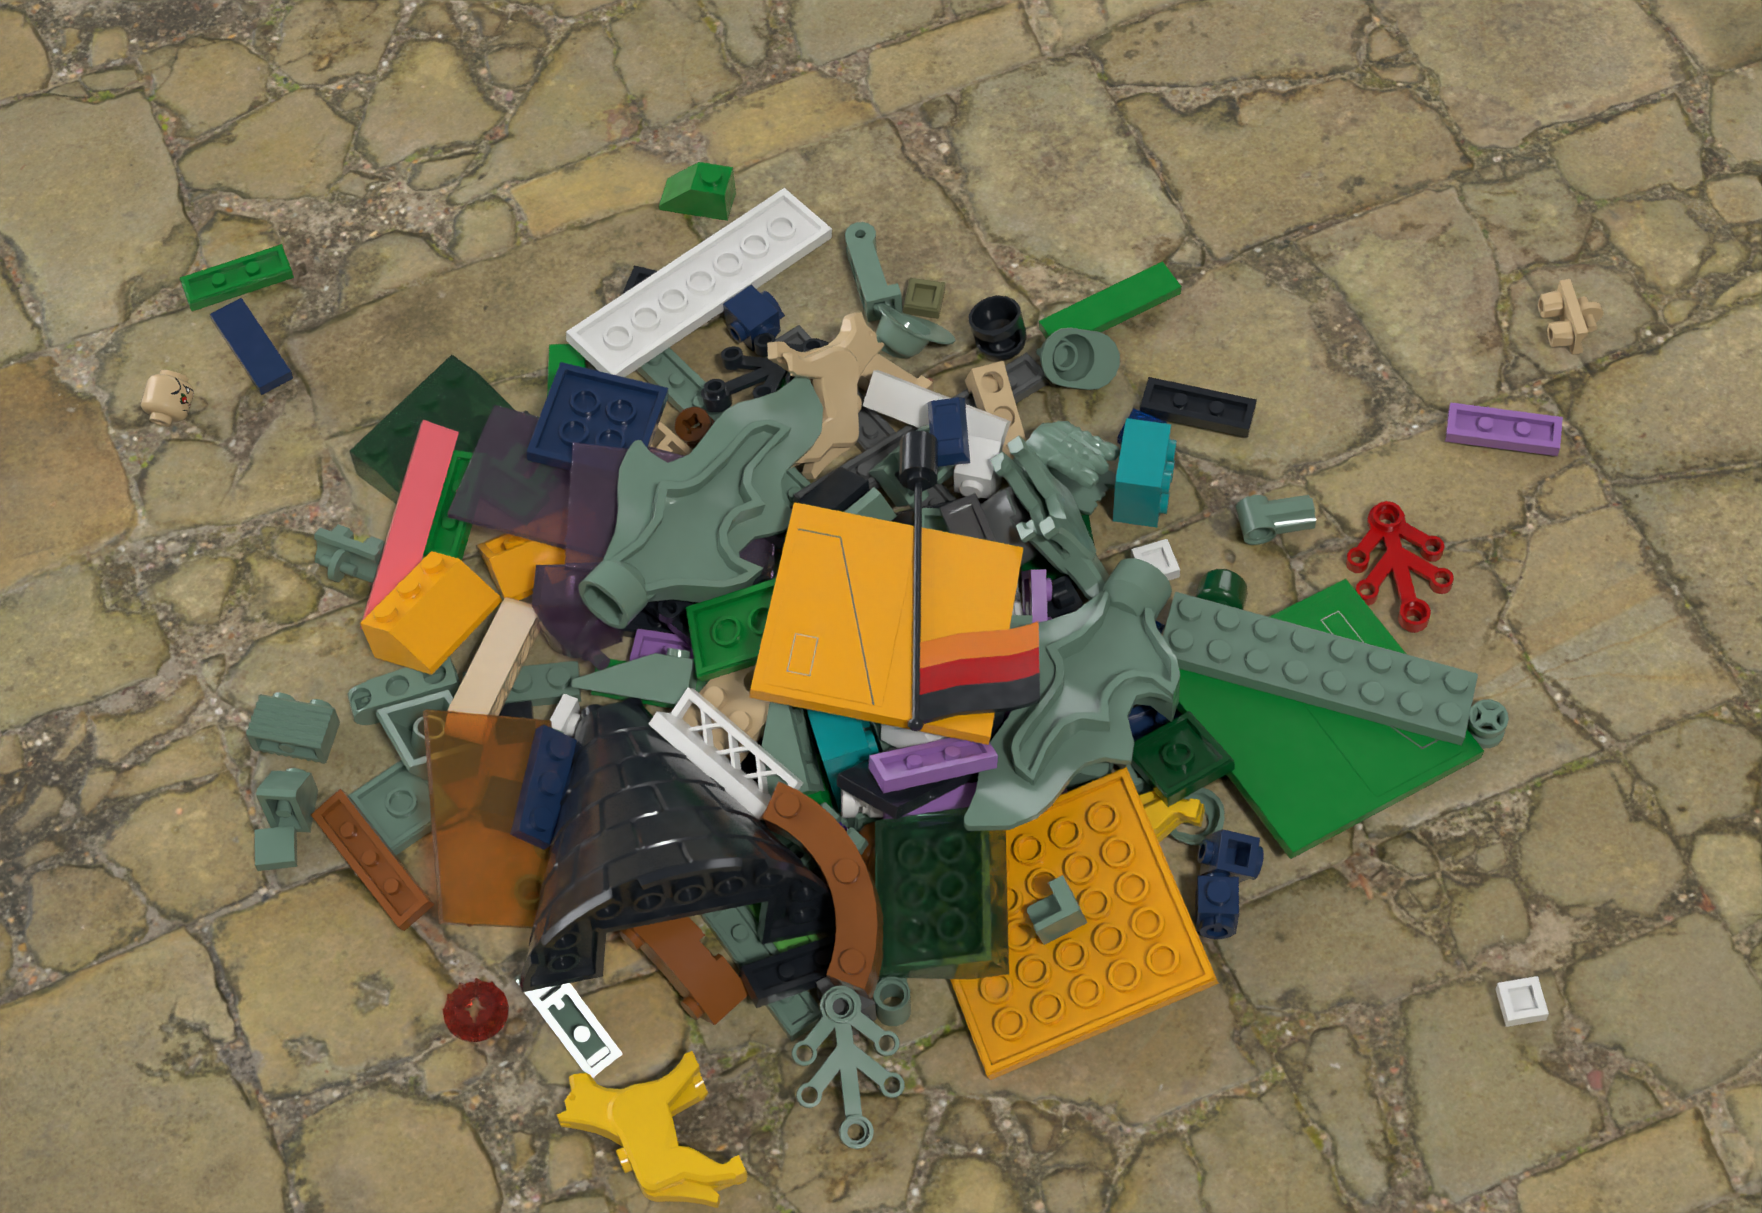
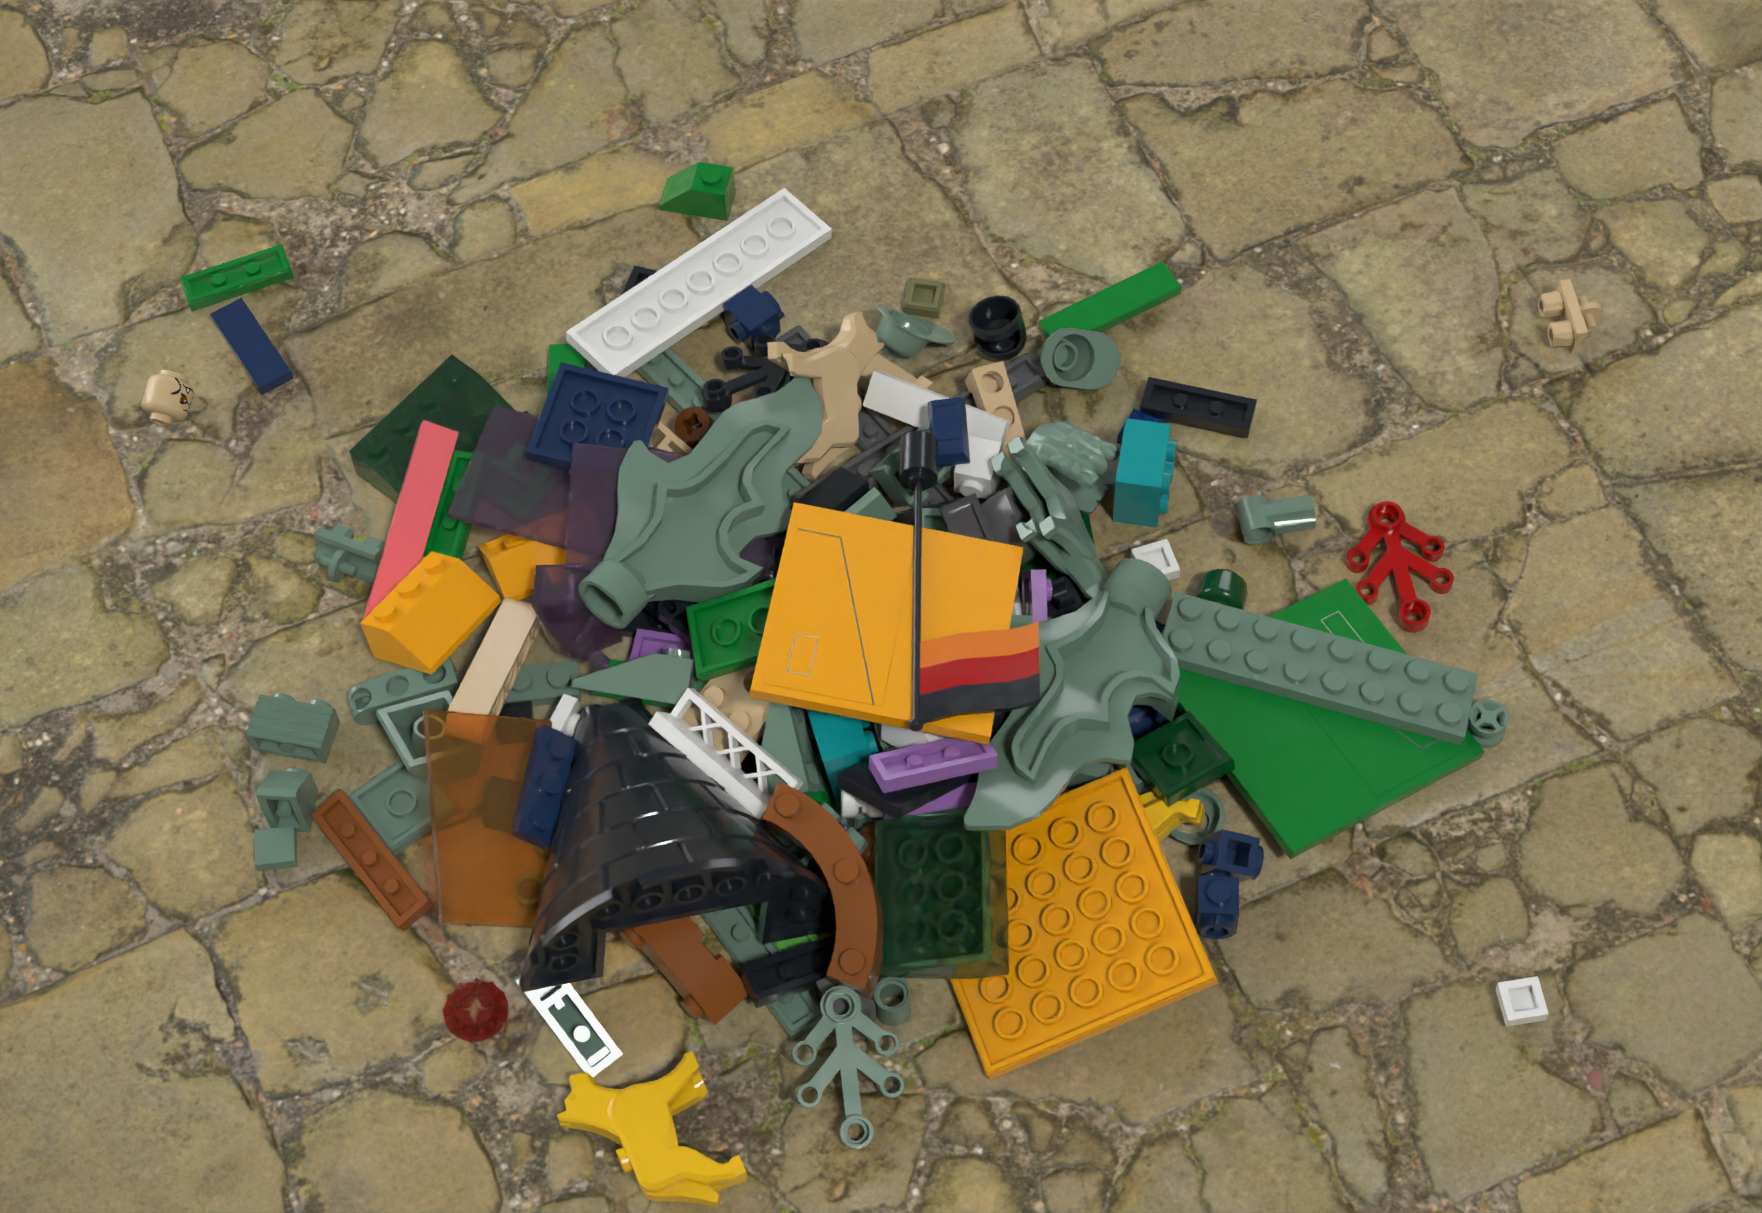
sand green leg [845,222,903,322] -> none
sand green panel [1027,875,1088,945] -> none
medium lavender plate [1445,402,1563,456] -> none

